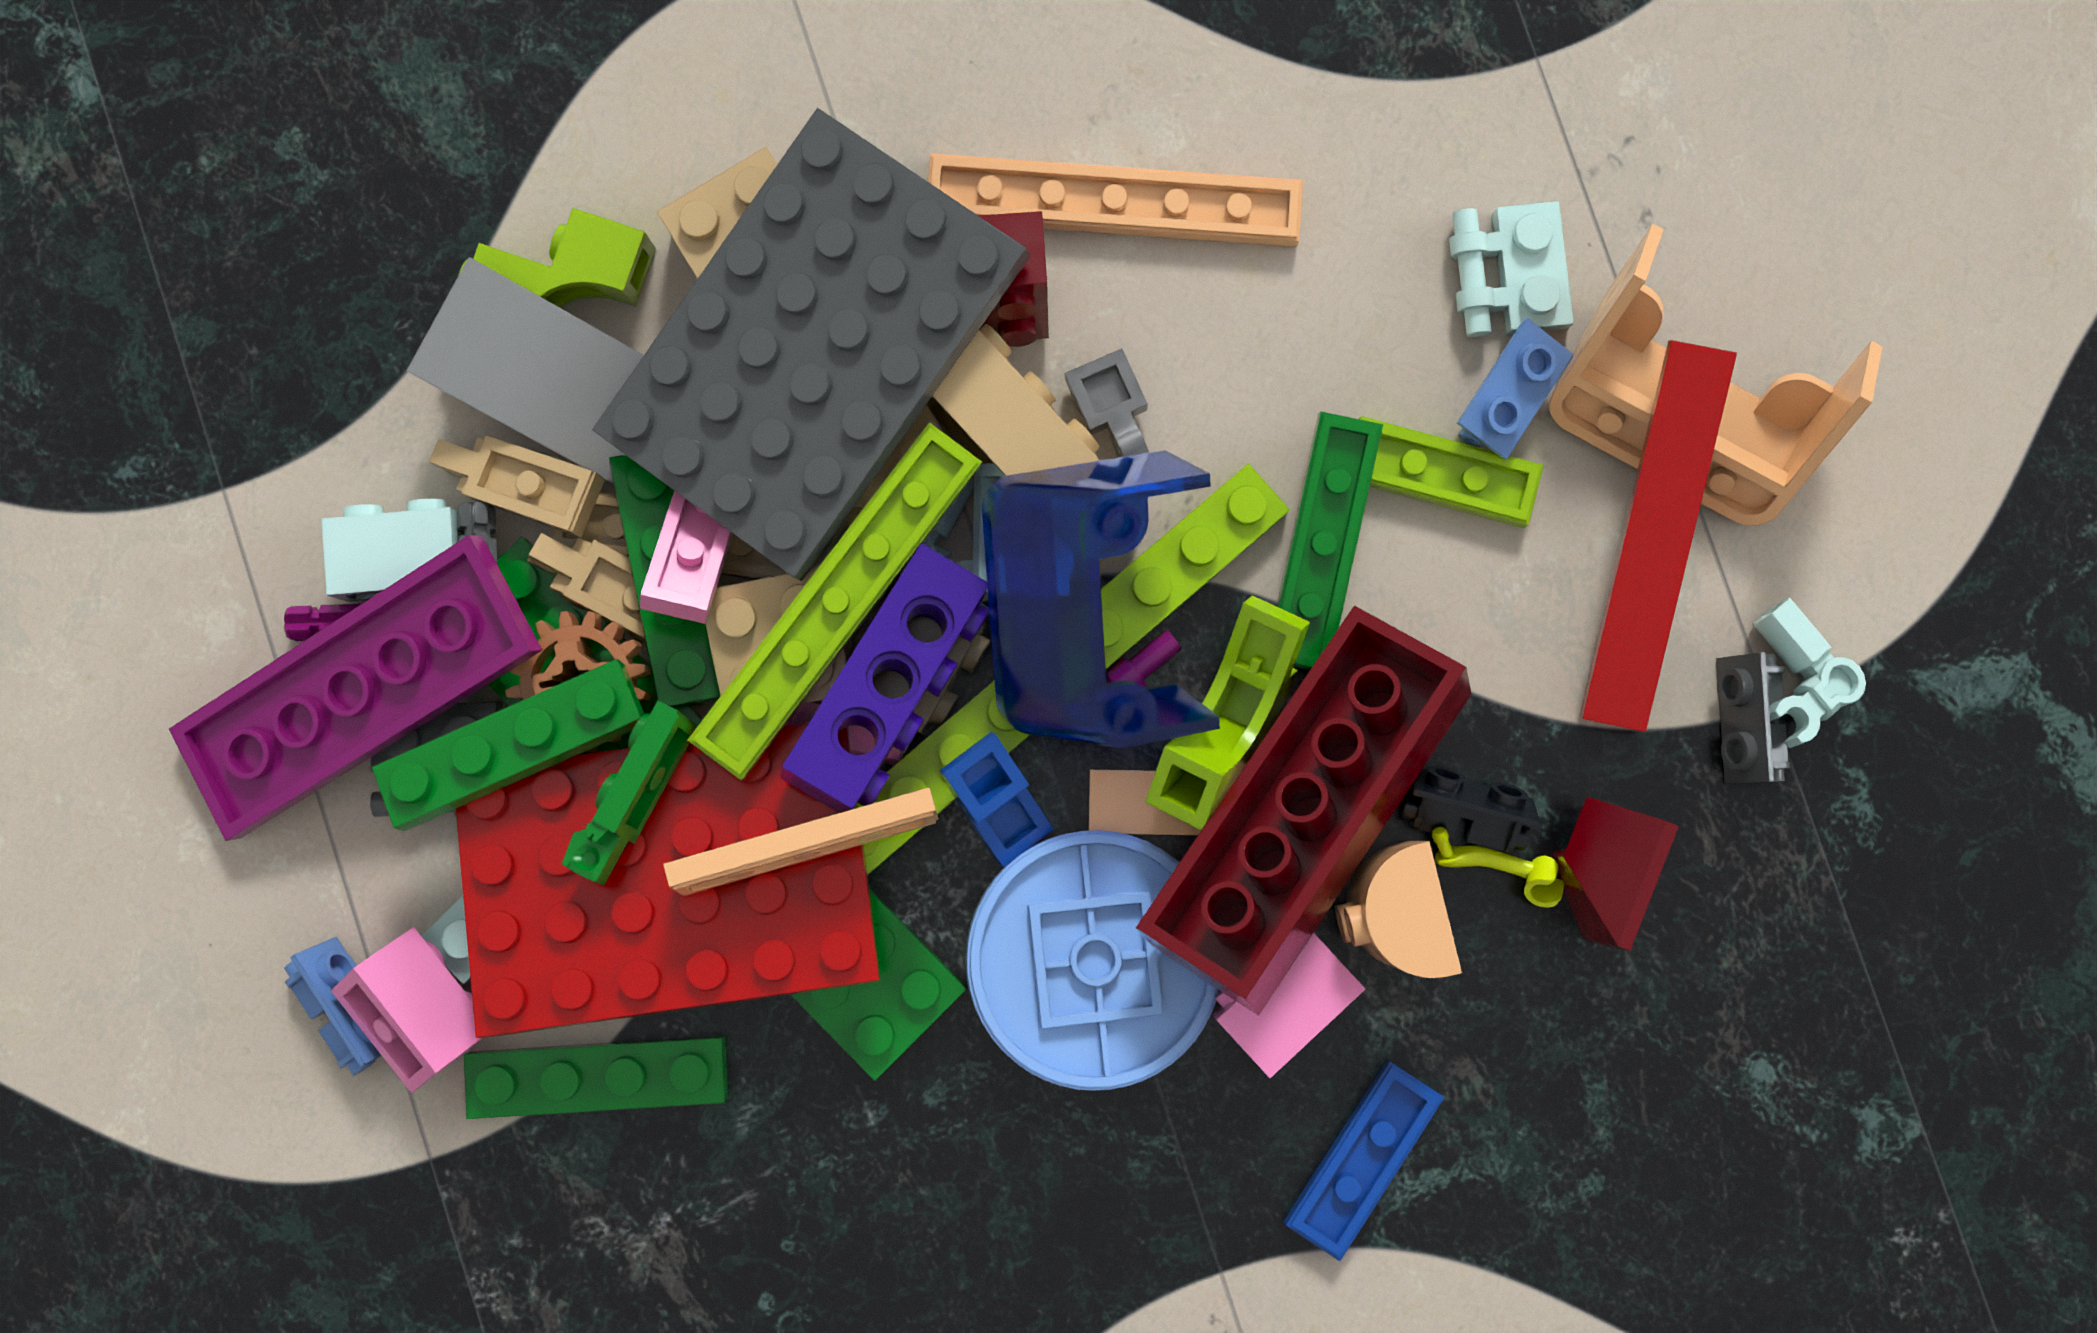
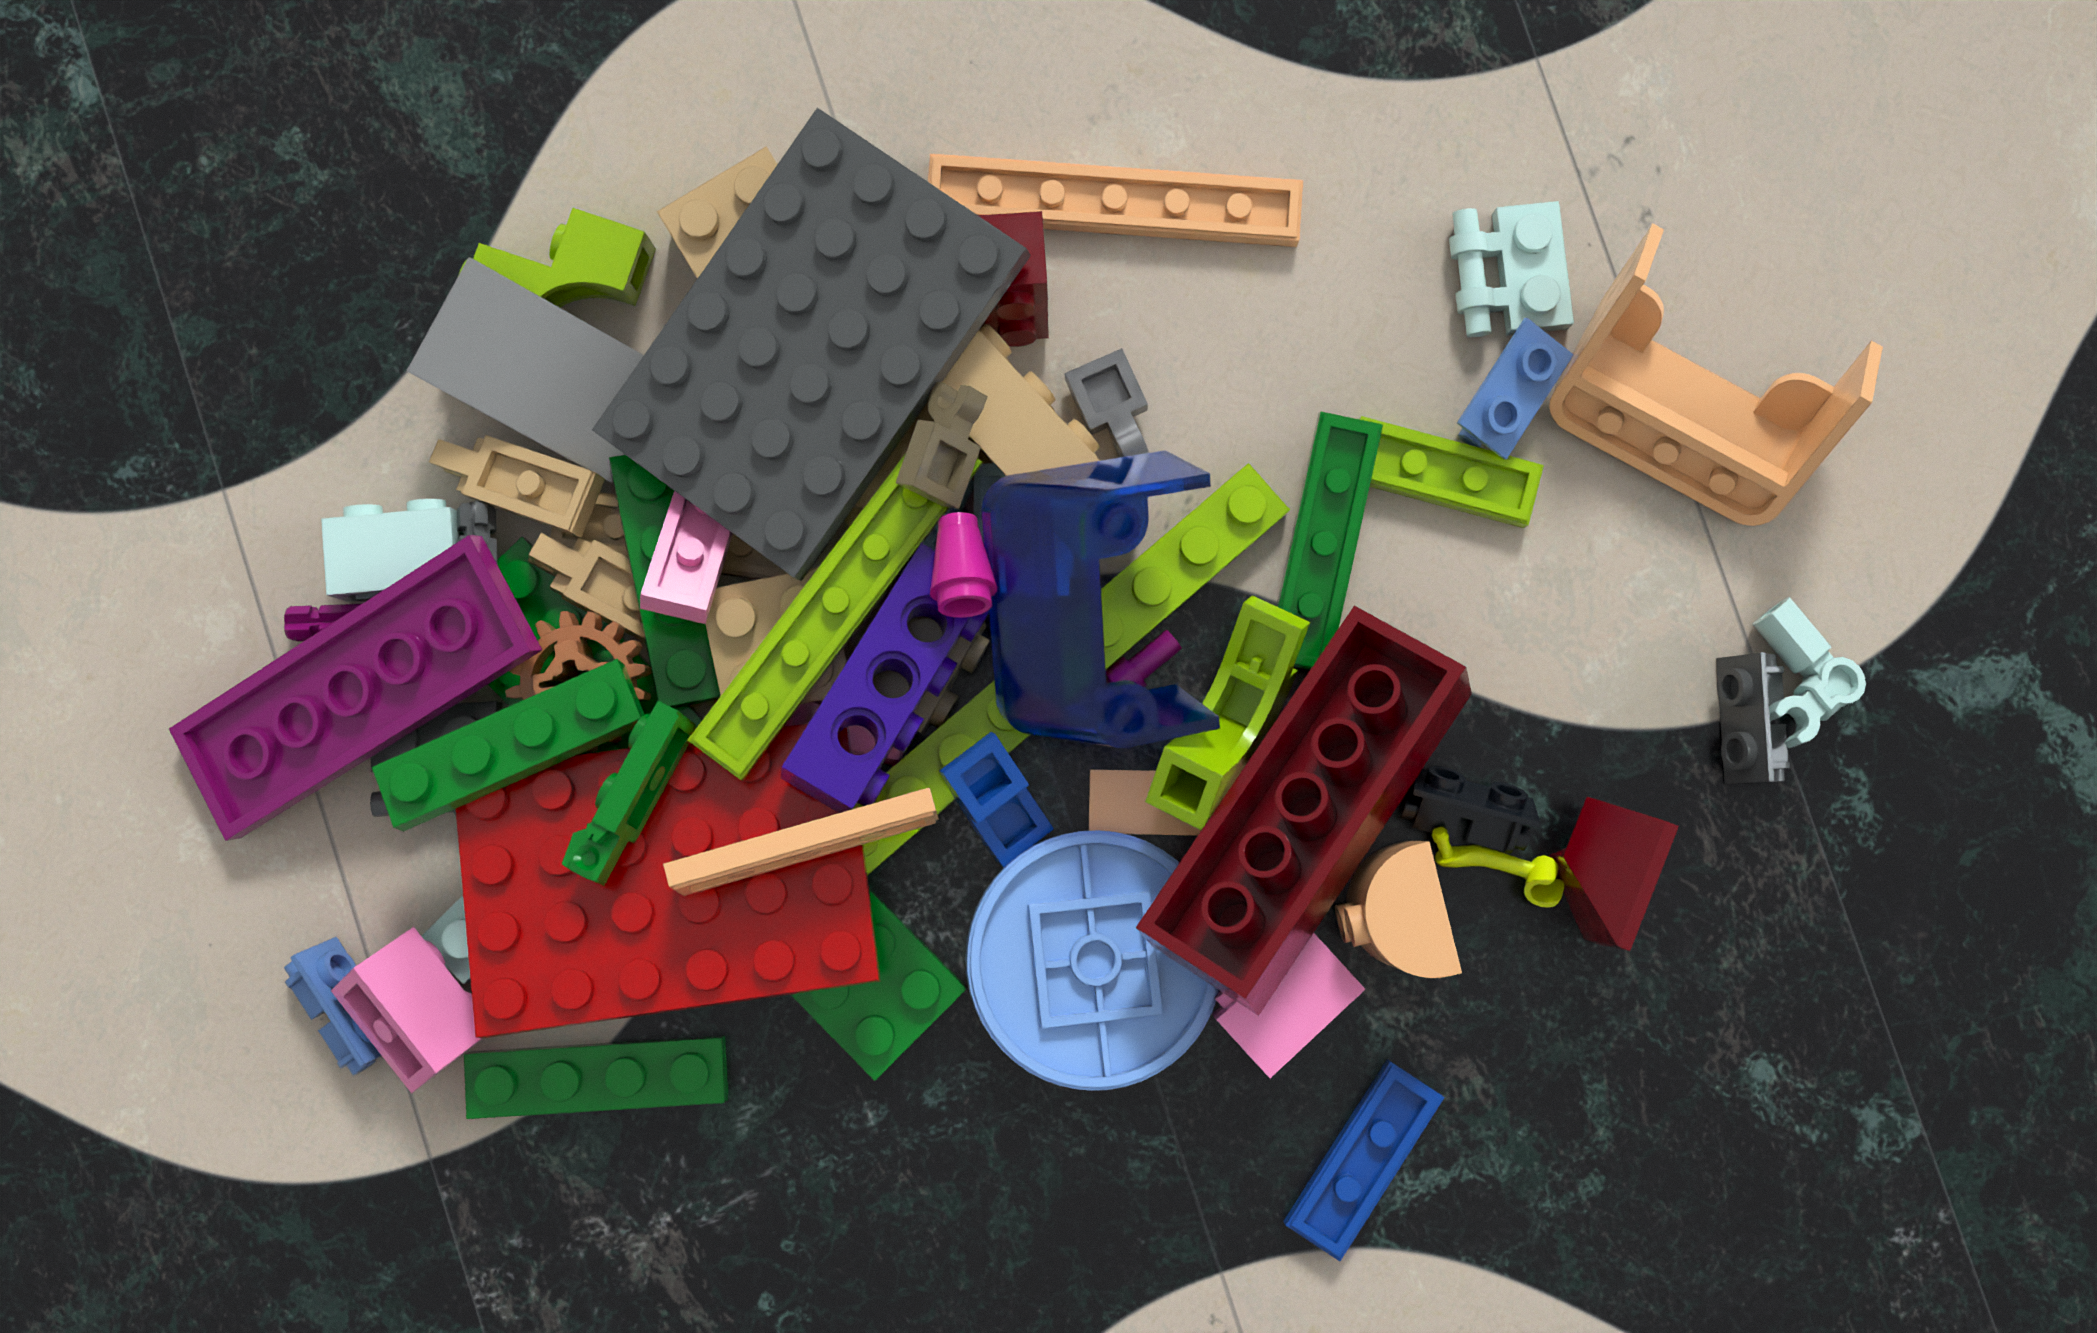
red tile [1580,340,1737,732] -> none
none -> dark tan plate [895,382,988,509]
none -> dark pink cone [930,512,997,618]

